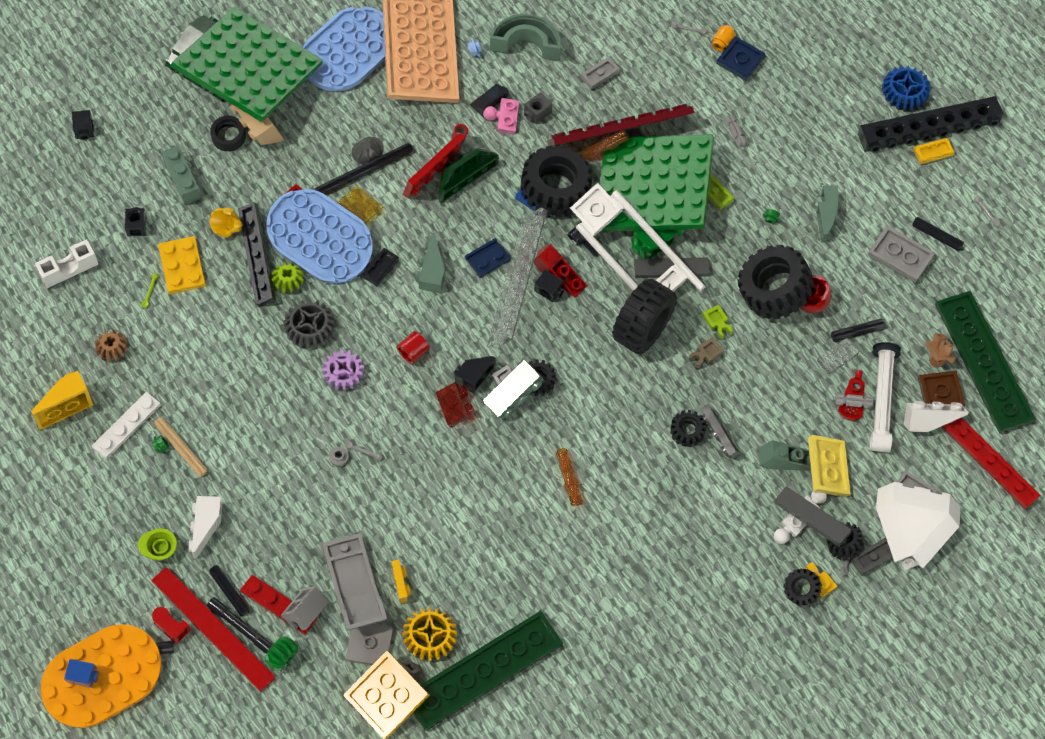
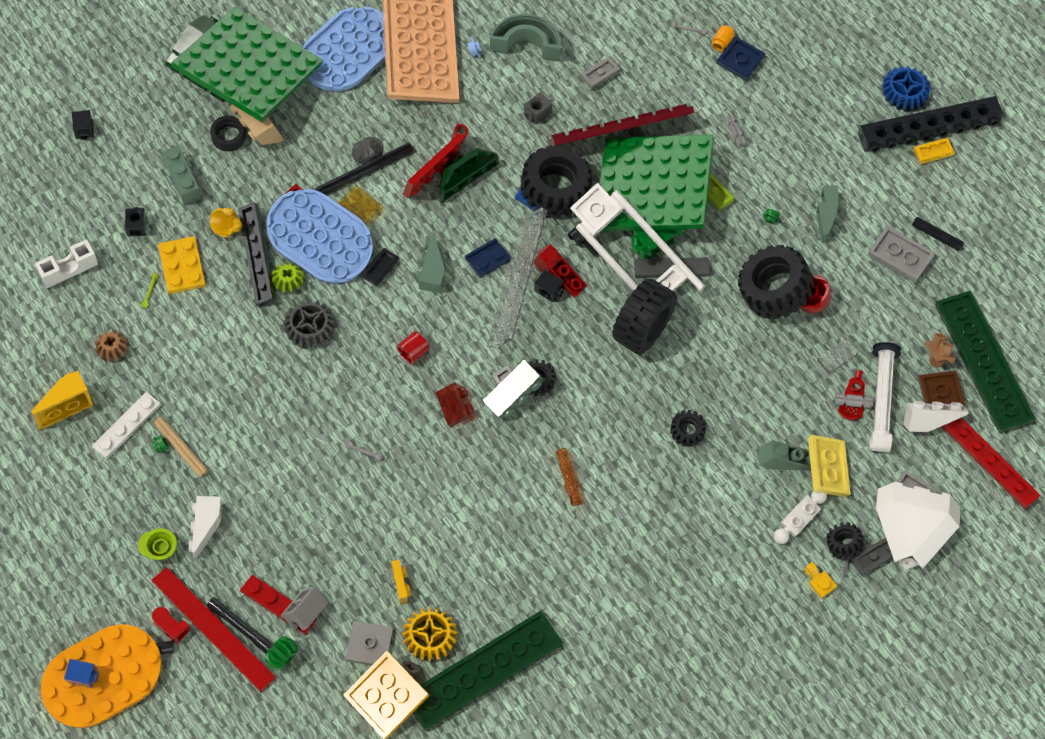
black axle [209,565,249,617] -> none
lavender gear [322,349,364,391] -> none
light grey windscreen [322,533,387,631] -> none
light grey plate [329,447,349,466] -> none
black slope [454,356,496,394] -> none
black slope [470,84,509,116] -> none
bright pink plate [483,98,519,134] -> none
clear orange pin [578,130,629,160] -> none
dark tan plate [688,337,724,368] -> none
dark grey plate [701,404,741,459] -> none
lime plate [702,305,733,340] -> none
dark grey tile [774,486,851,547] -> none
black tyre [783,568,822,605] -> none
black axle [831,318,885,342] -> none
light grey hinge [974,196,1000,227] -> none

